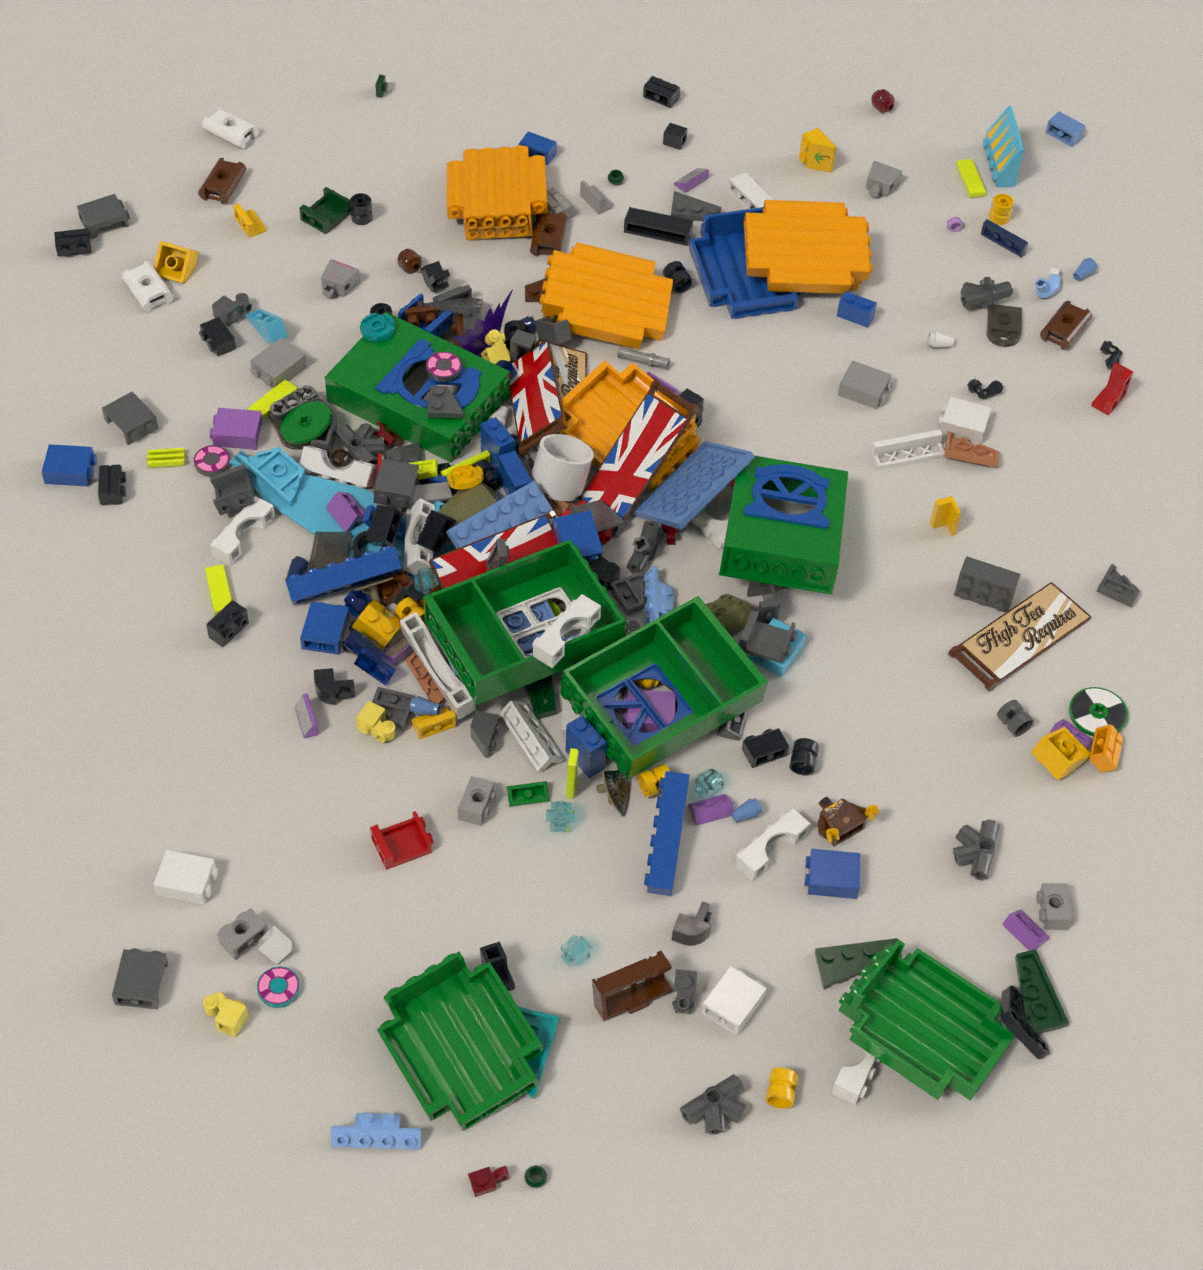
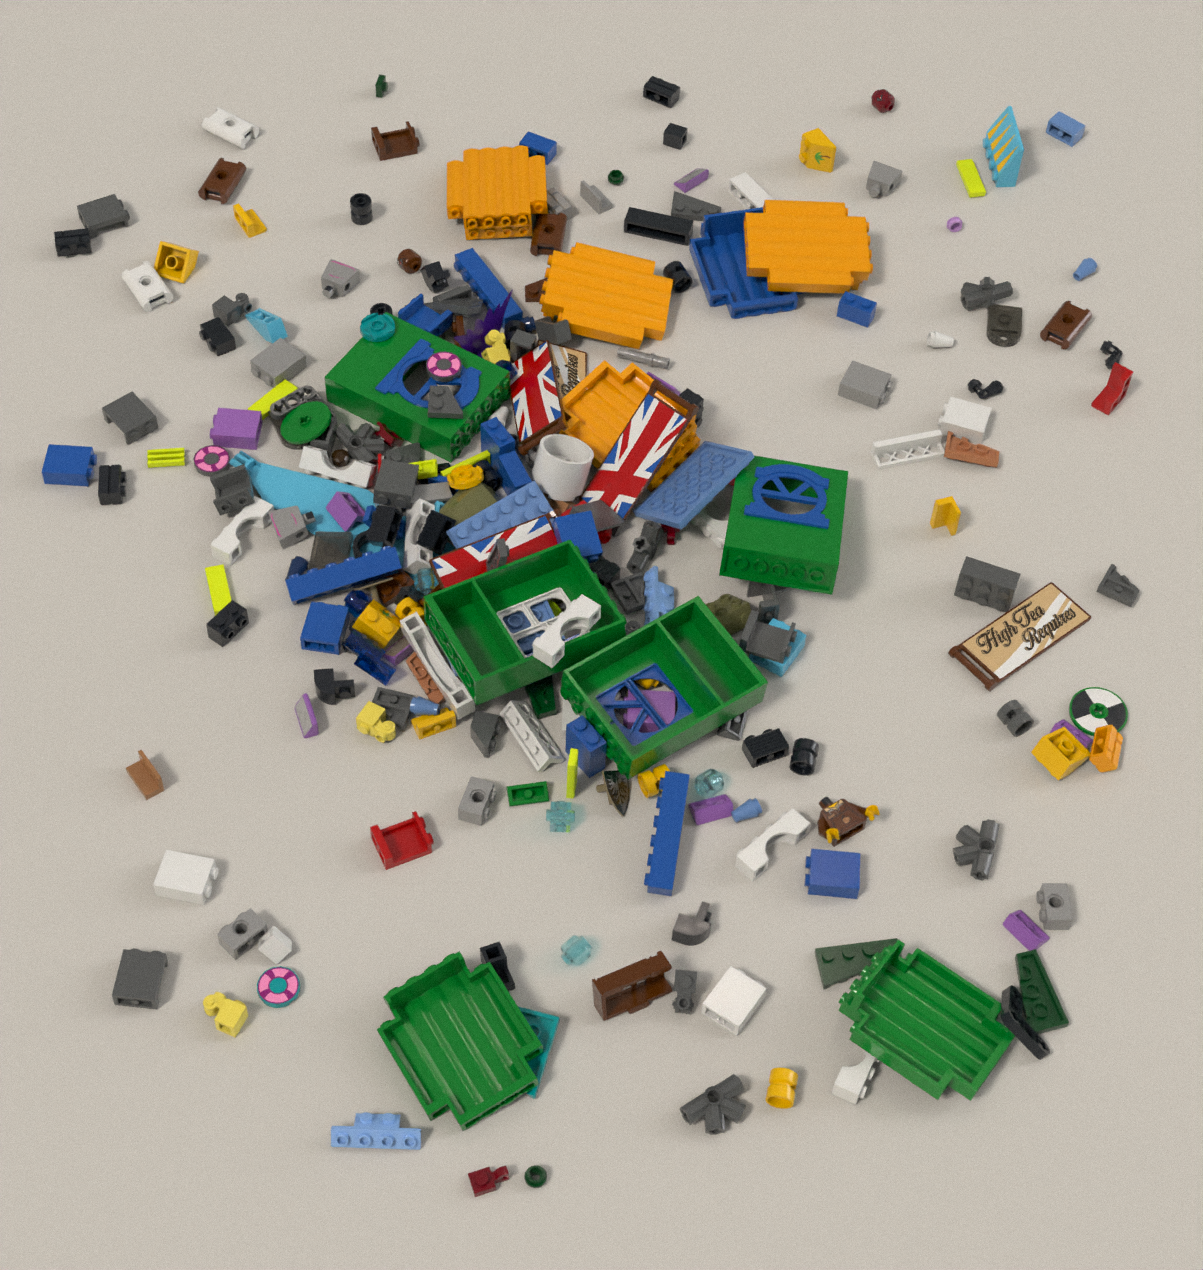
medium azure wing [240,447,305,505] -> none
dark green panel [299,187,351,234] -> none
reddish brown hips [405,301,437,327] -> none
dark blue plate [981,219,1028,258] -> none
yellow wheel [989,193,1014,225] -> none
light blue arm [1035,267,1061,298] -> none
none -> medium nougat panel [126,750,164,800]
none -> light grey torso [268,506,316,549]
none -> reddish brown panel [371,121,420,161]
none -> blue brick [454,248,523,329]

